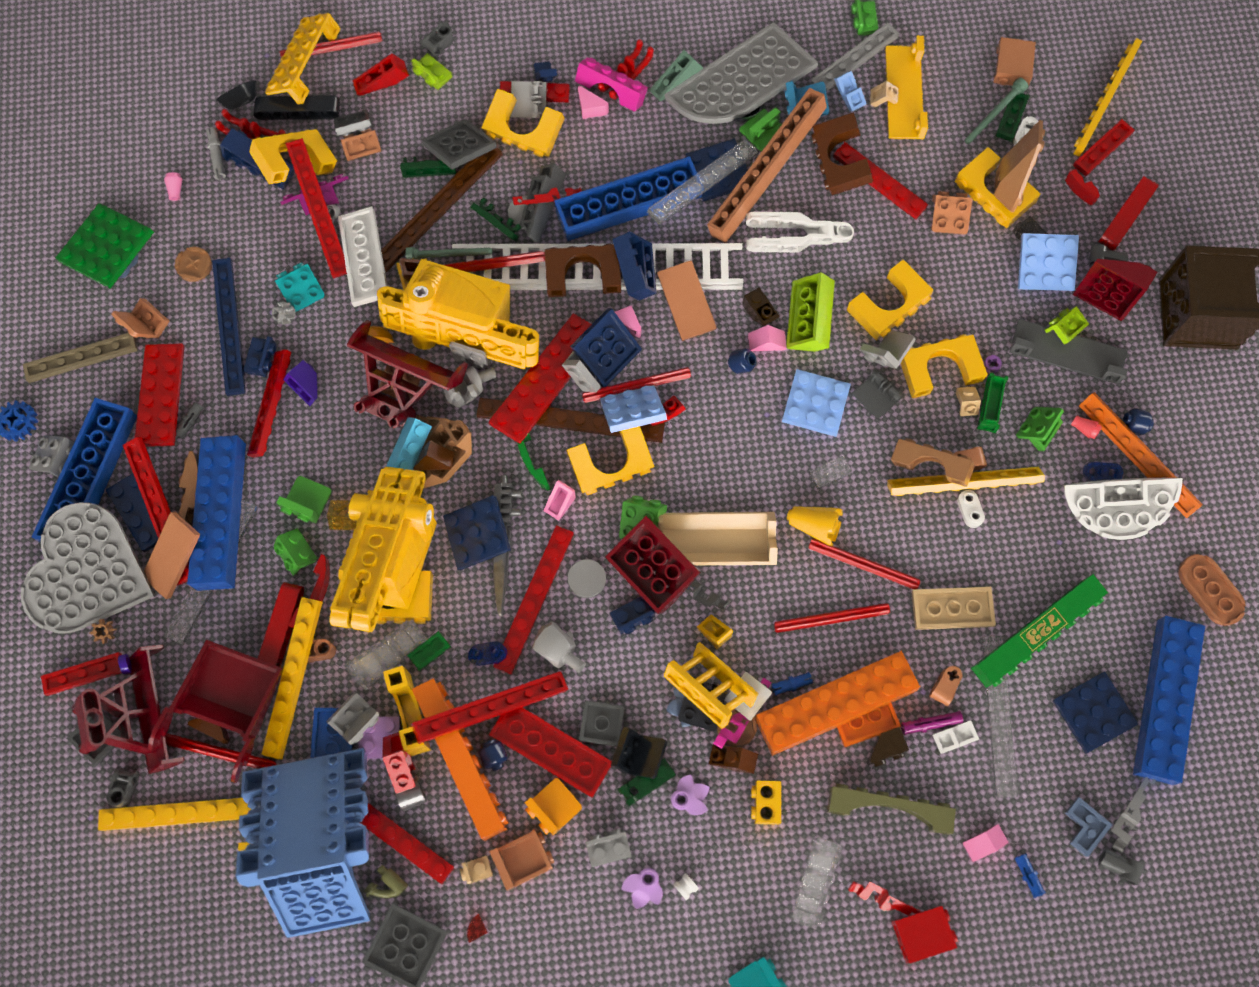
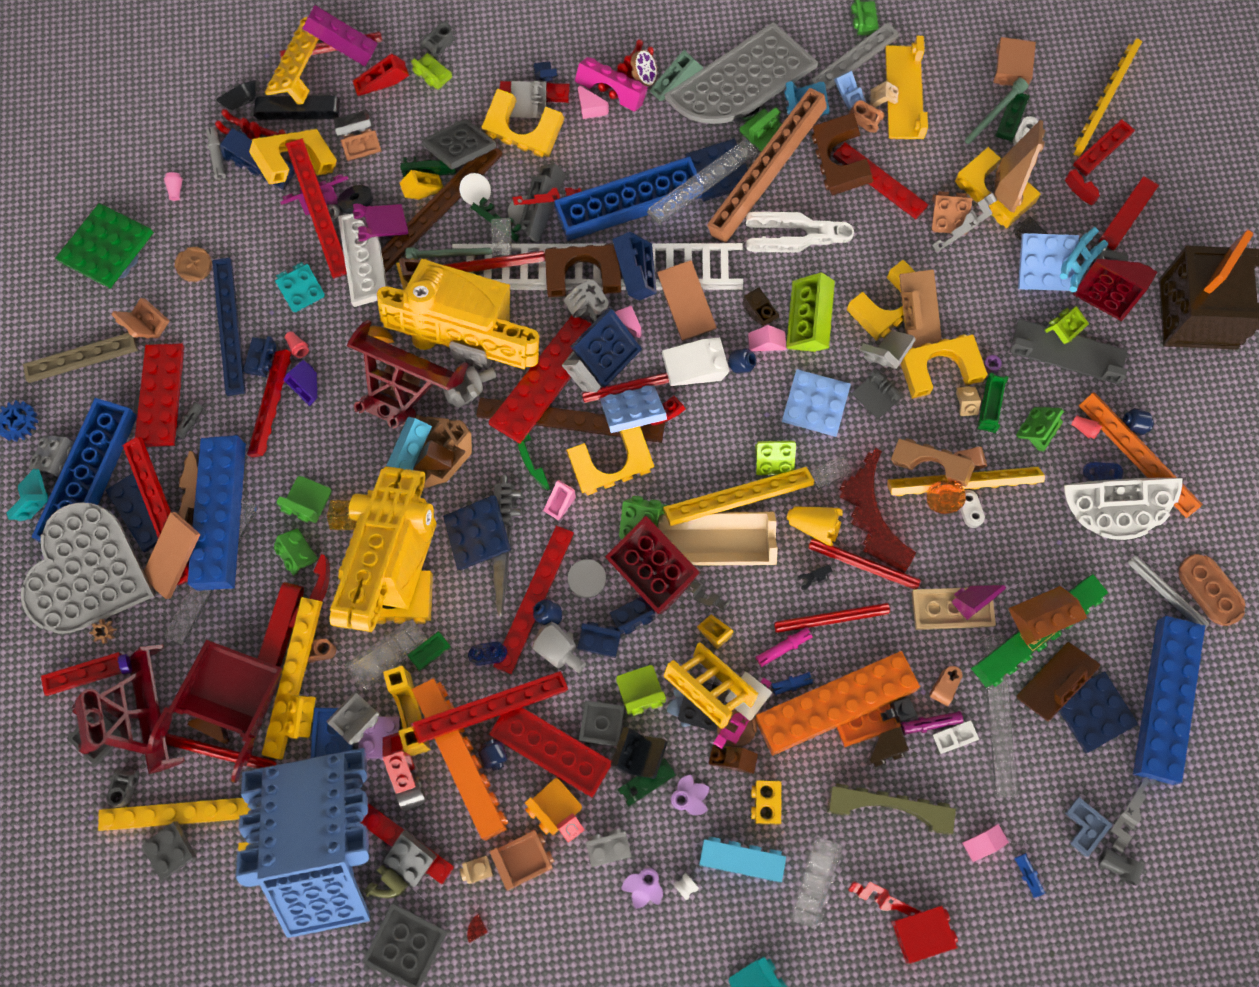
light grey gear [272,302,295,325] -> none
none -> teal bracket [7,469,48,521]
none -> dark grey plate [141,821,197,881]
none -> coral cone [284,332,309,358]
none -> yellow bracket [284,695,316,739]
none -> magenta brick [302,5,378,66]
none -> black tile [337,185,373,214]
none -> magenta flag [353,204,408,241]
none -> dark grey plate [383,830,437,888]
none -> yellow slope [399,170,443,200]
none -> white sticker [460,173,491,205]
none -> clear plate [491,218,512,257]
none -> dark blue head [533,599,562,625]
none -> coral tile [556,813,584,842]
none -> light grey piece [564,280,609,322]
none -> dark blue bracket [577,622,621,658]
none -> lime bracket [616,665,666,716]
none -> tile [631,50,657,86]
none -> white slope [662,338,729,386]
none -> yellow plate [663,467,814,526]
none -> medium azure brick [699,837,786,882]
none -> lime bracket [755,441,796,475]
none -> dark pink pin [755,627,813,668]
none -> black plate [797,564,833,590]
none -> clear red arch [839,448,917,573]
none -> nougat piece [848,101,884,133]
none -> black plate [881,697,917,723]
none -> medium nougat bracket [899,270,942,348]
none -> clear orange tile [926,480,966,514]
none -> light grey piece [932,192,997,252]
none -> magenta slope [952,585,1006,620]
none -> dark orange slope [1008,586,1087,645]
none -> reddish brown bracket [1017,642,1100,721]
none -> medium azure piece [1060,227,1108,292]
none -> light grey axle [1128,555,1209,628]
none -> orange tile [1204,229,1253,294]

